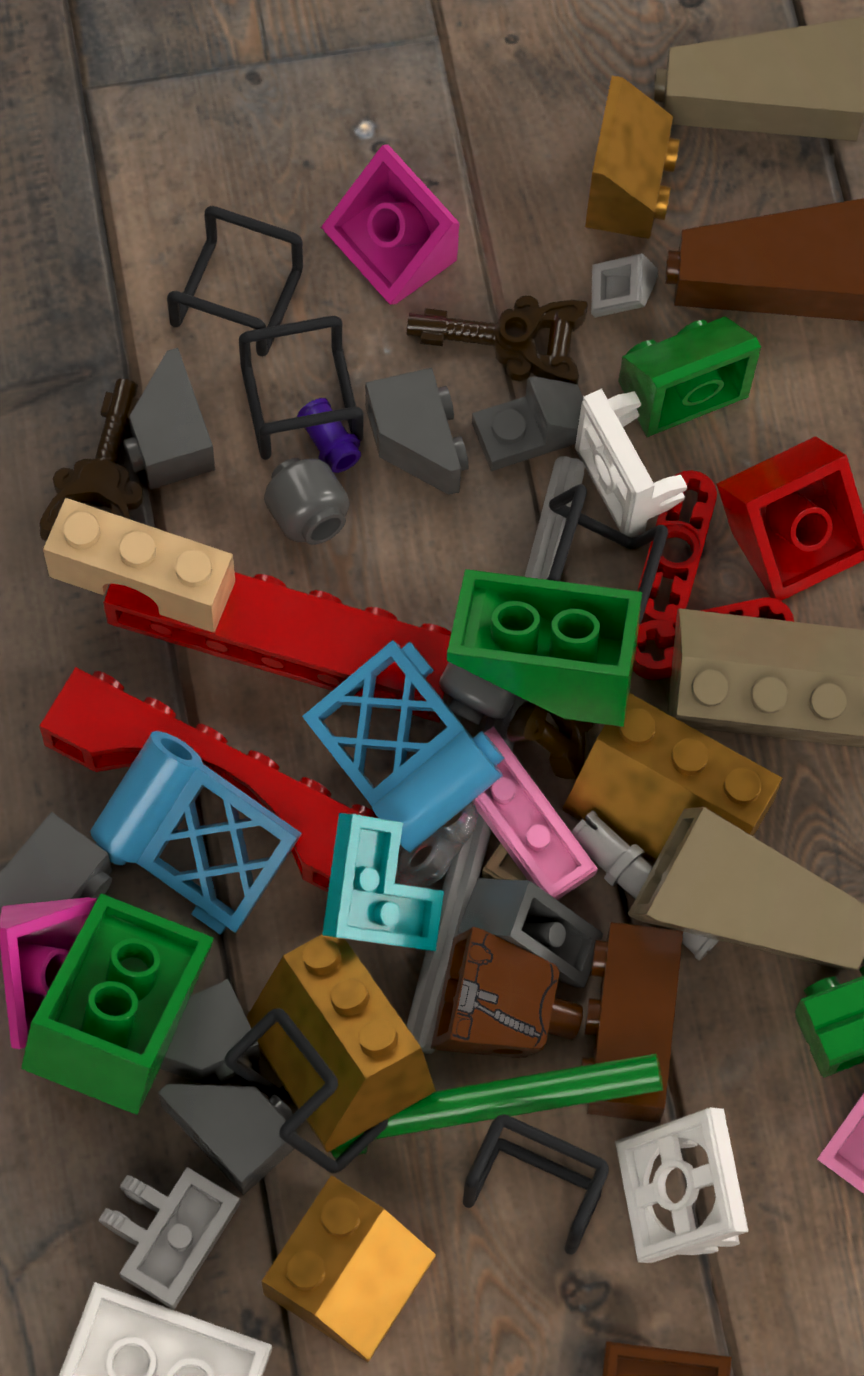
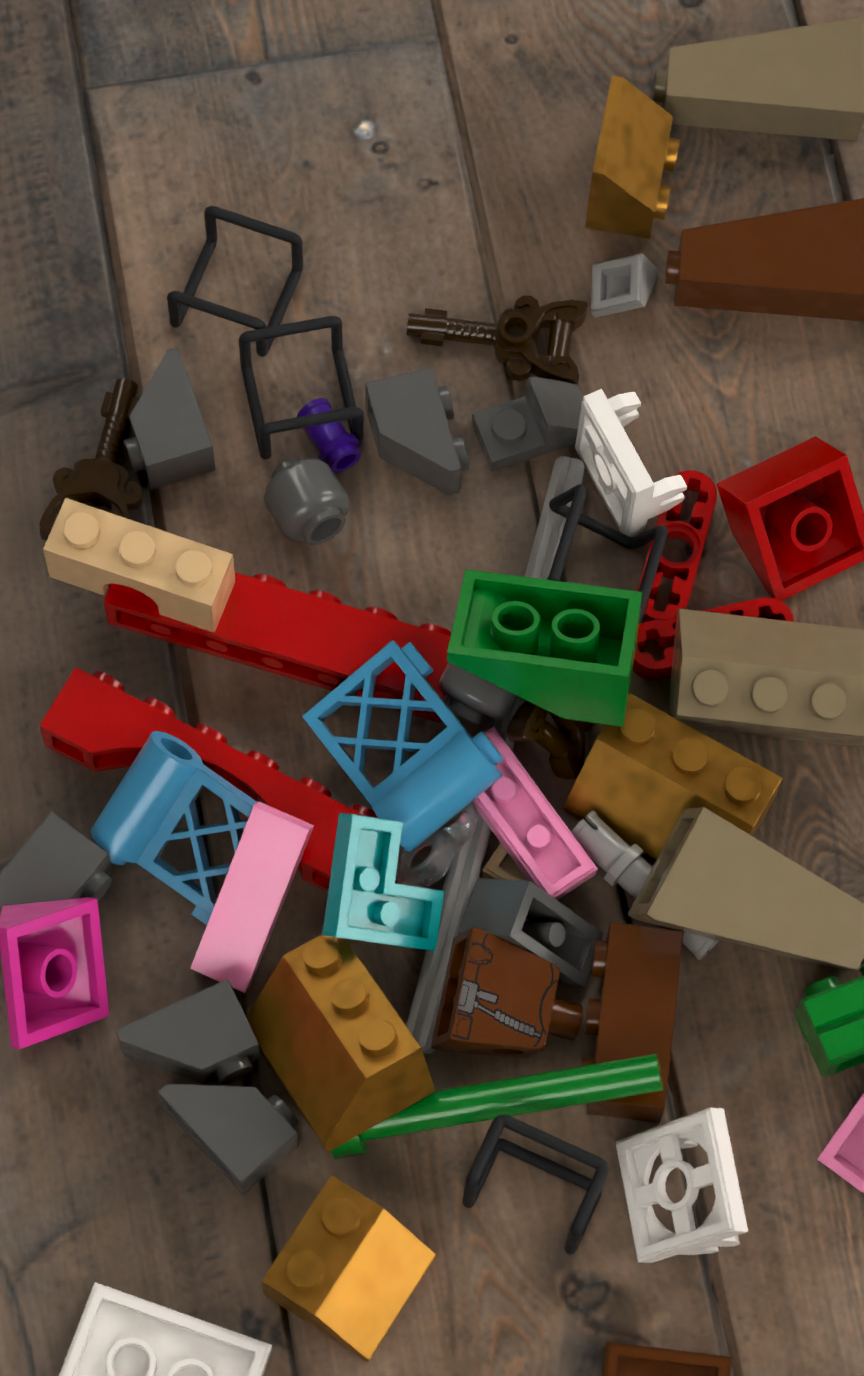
green slope [21,893,214,1115] -> none
light grey hinge [98,1167,241,1310] -> none
black piece [225,1008,388,1173] -> none
dark pink slope [321,145,459,305] -> none
green slope [618,316,761,437] -> none
none -> bright pink tile [190,802,314,993]

